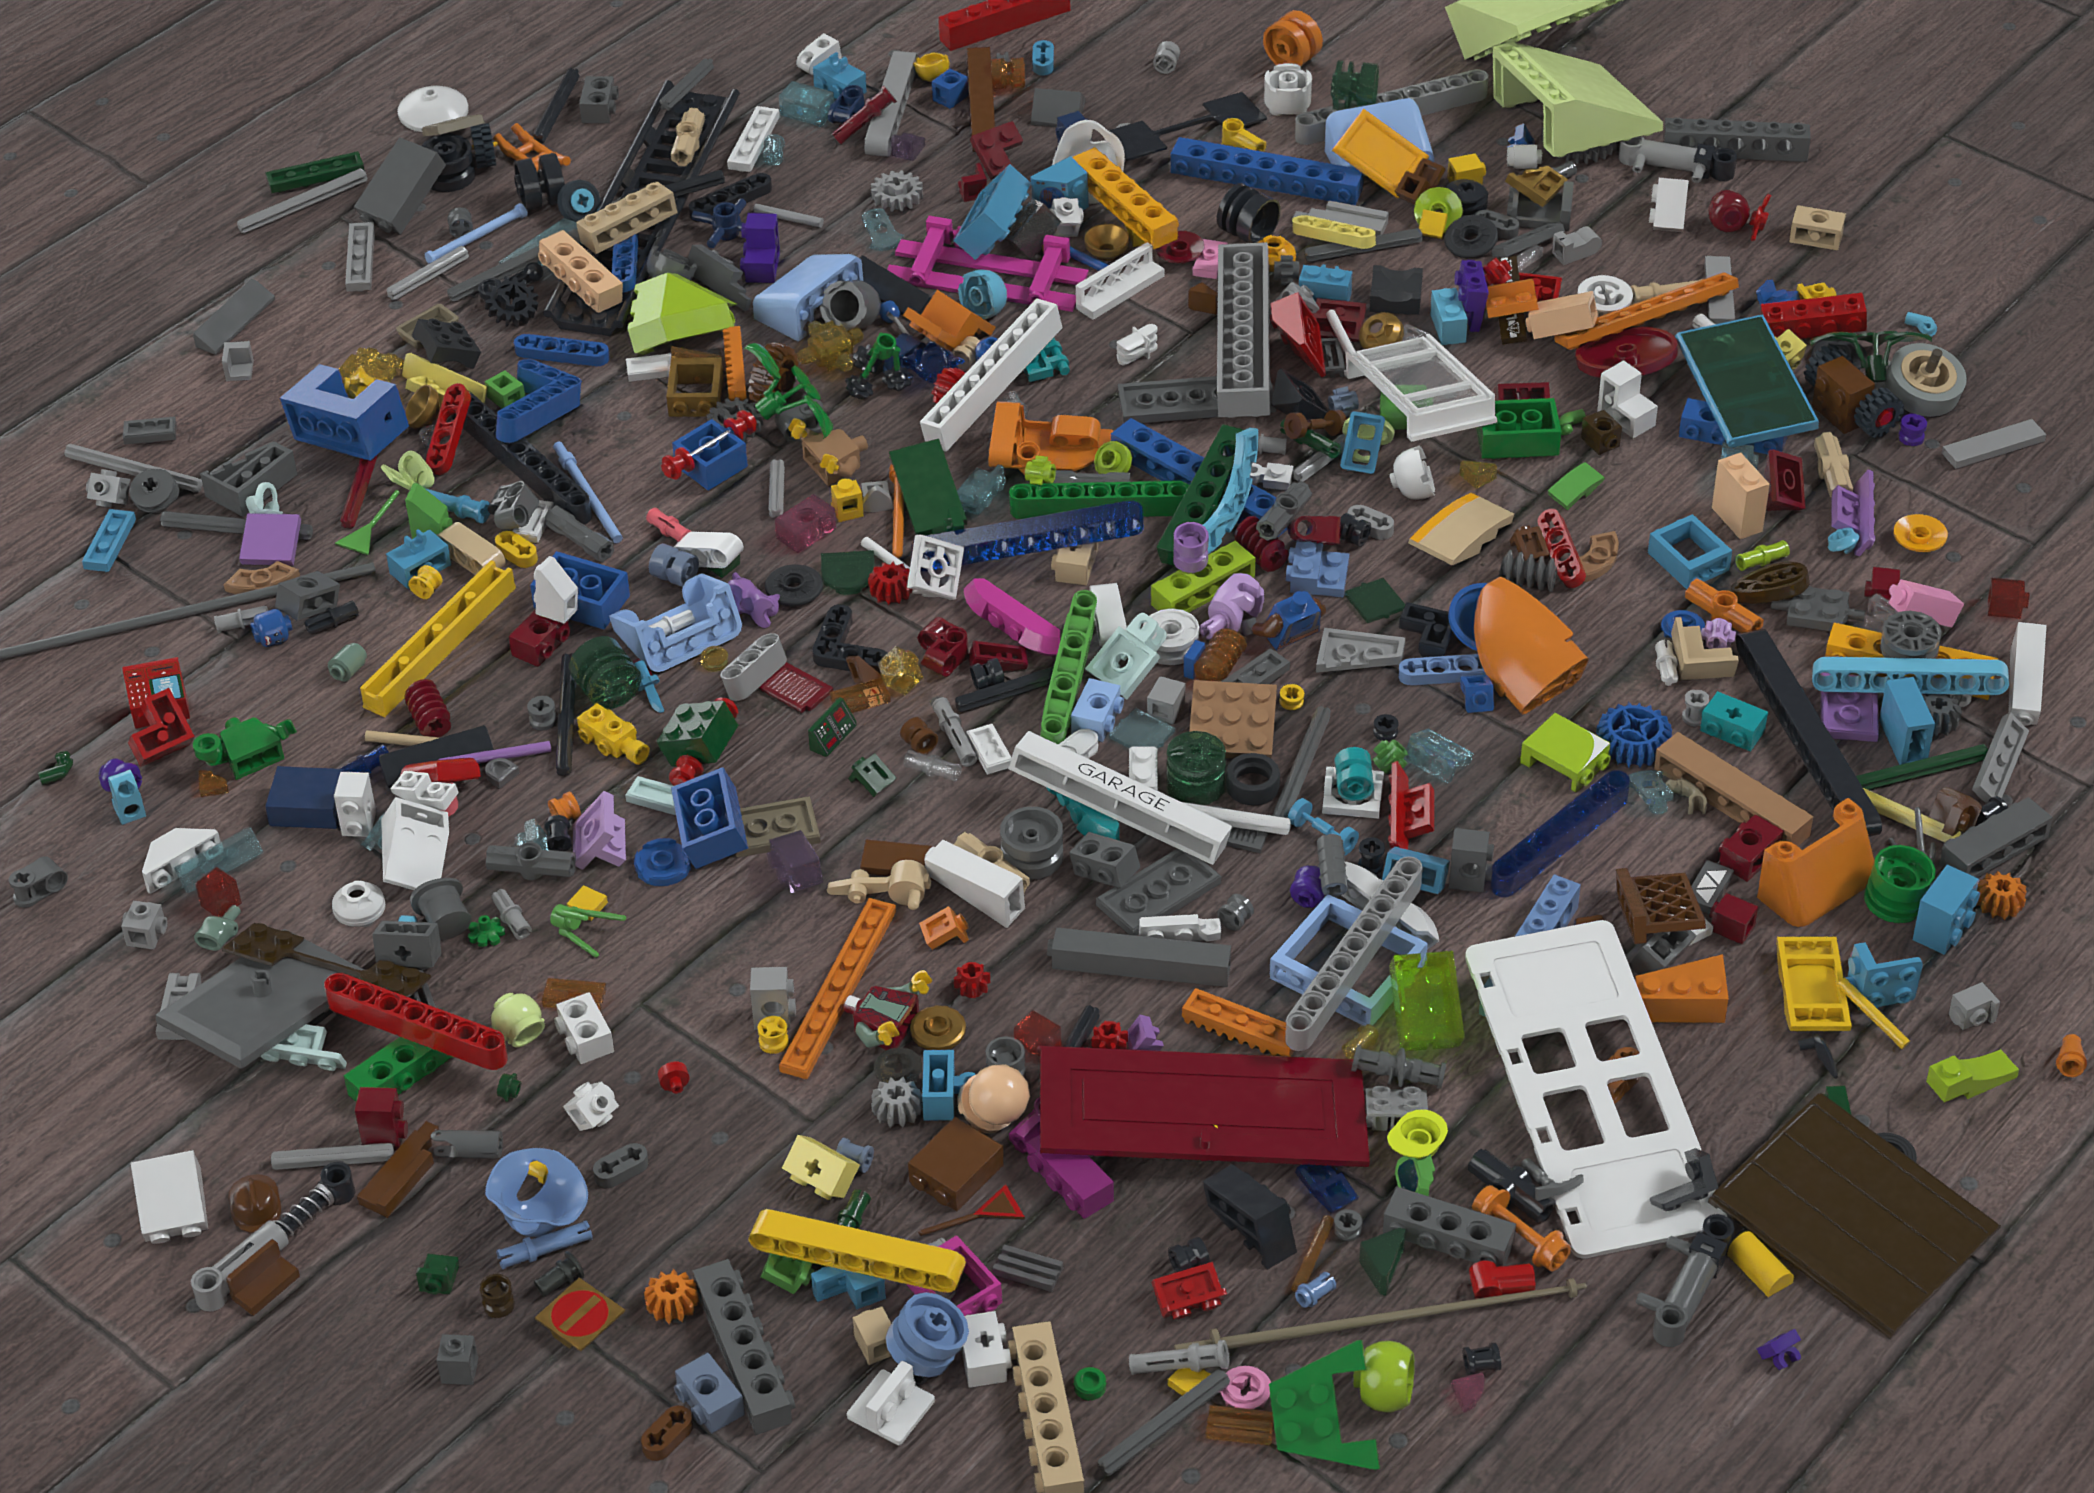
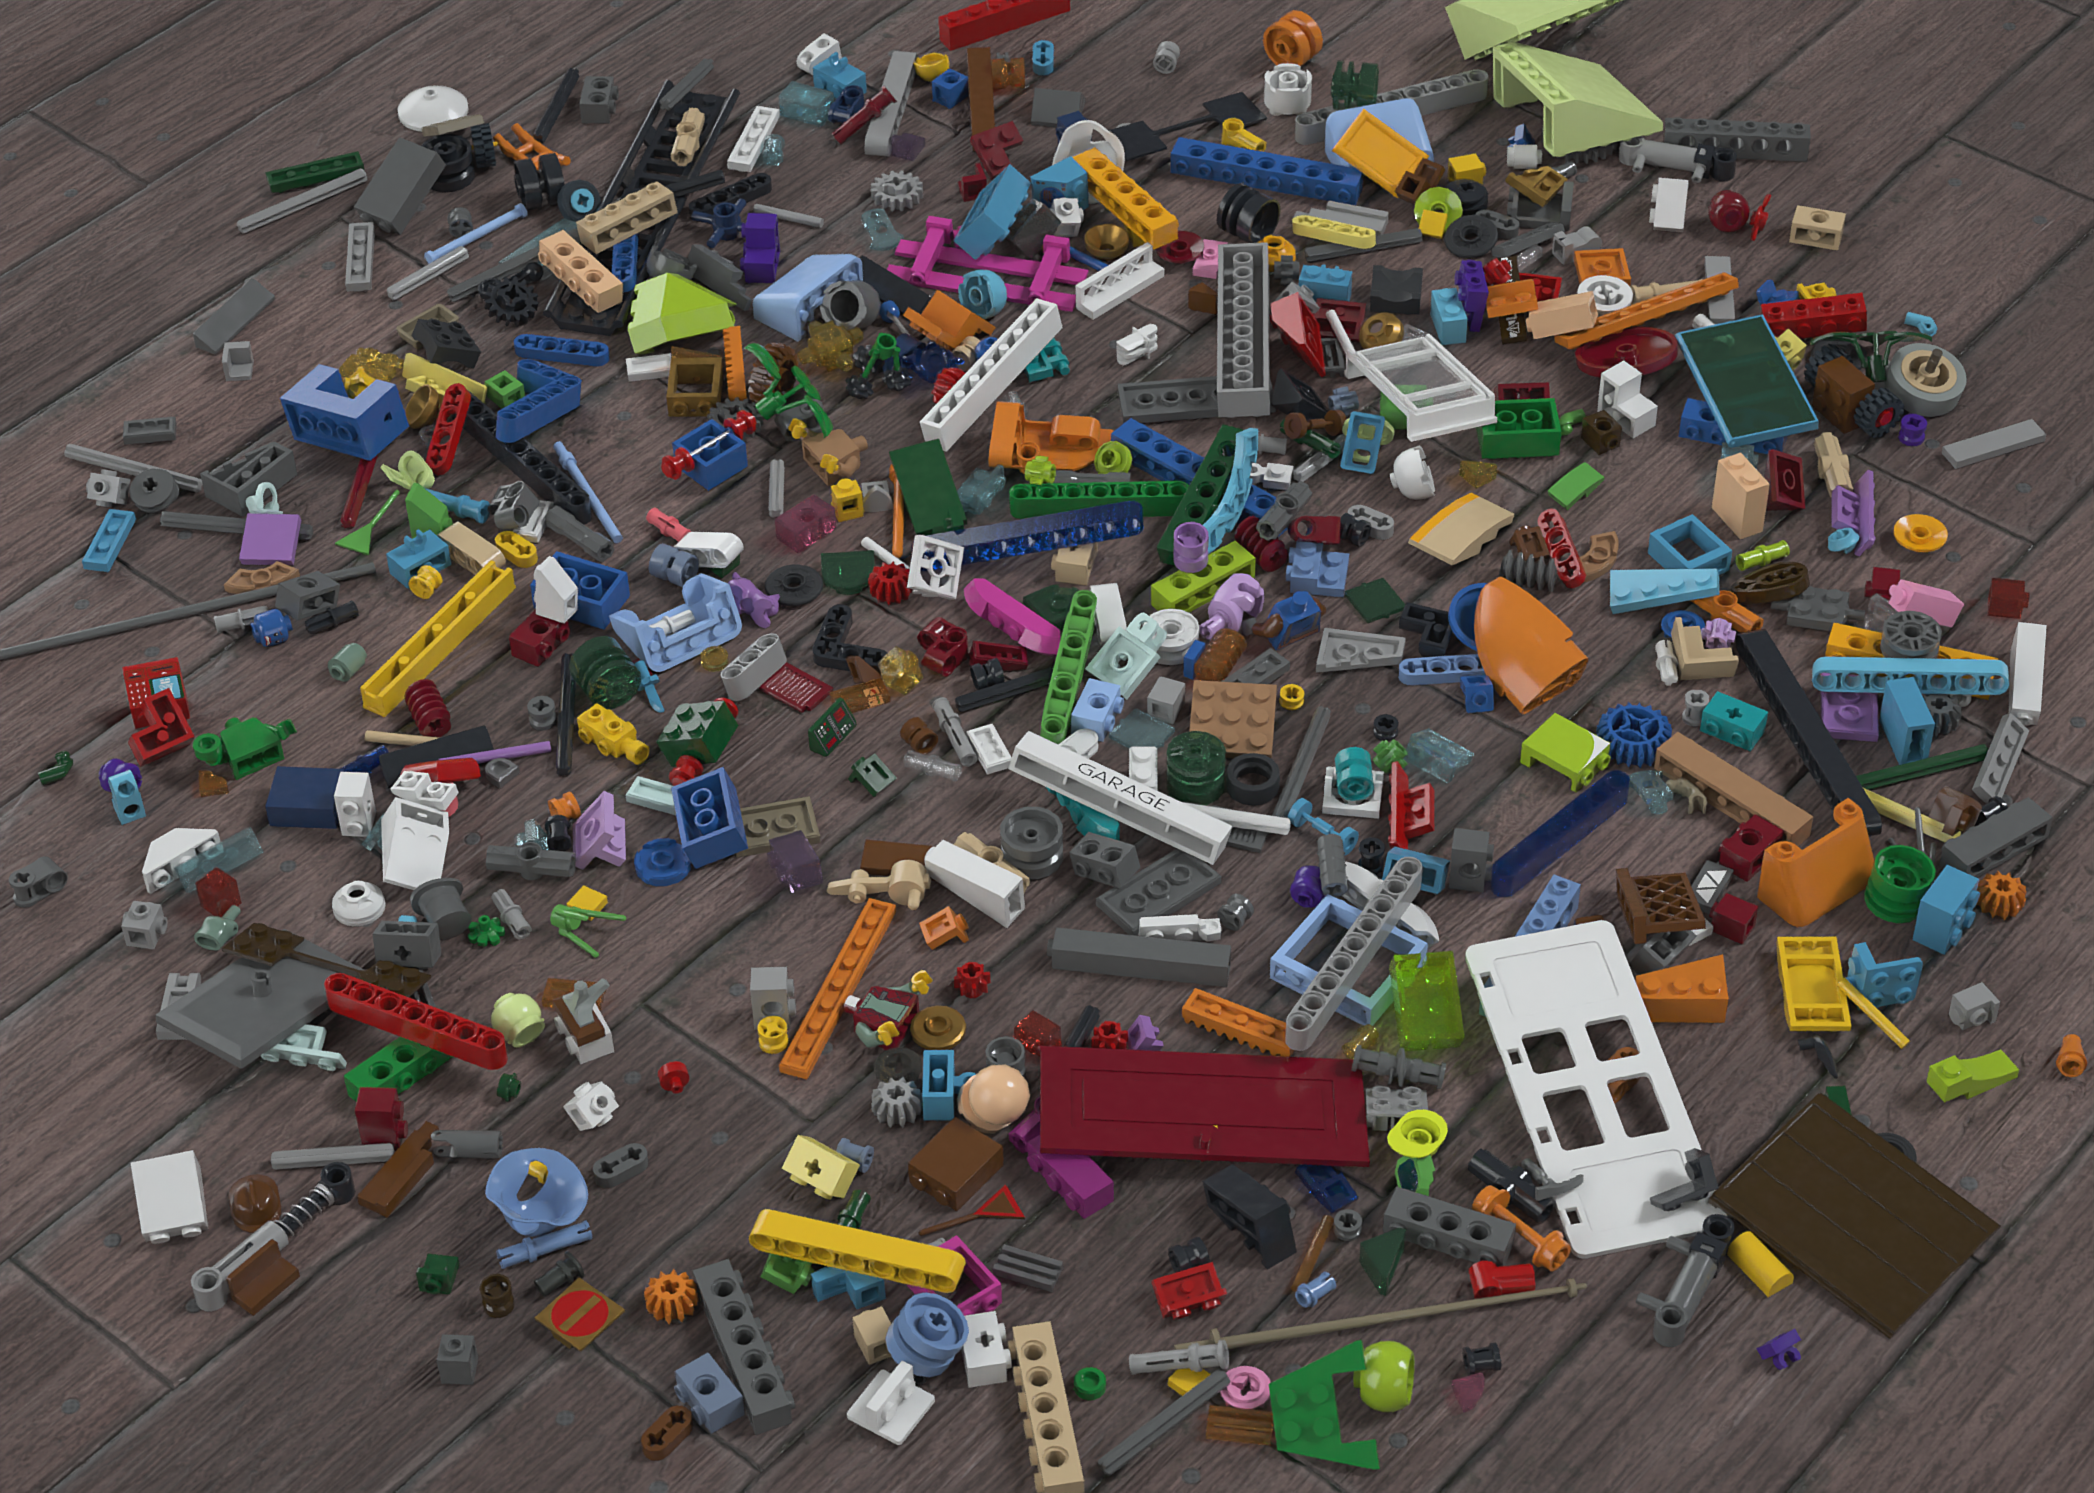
none -> piece [553,979,610,1047]
none -> clear green tile [1023,584,1080,631]
none -> orange plate [1573,248,1631,286]
none -> medium azure wing [1610,569,1720,614]

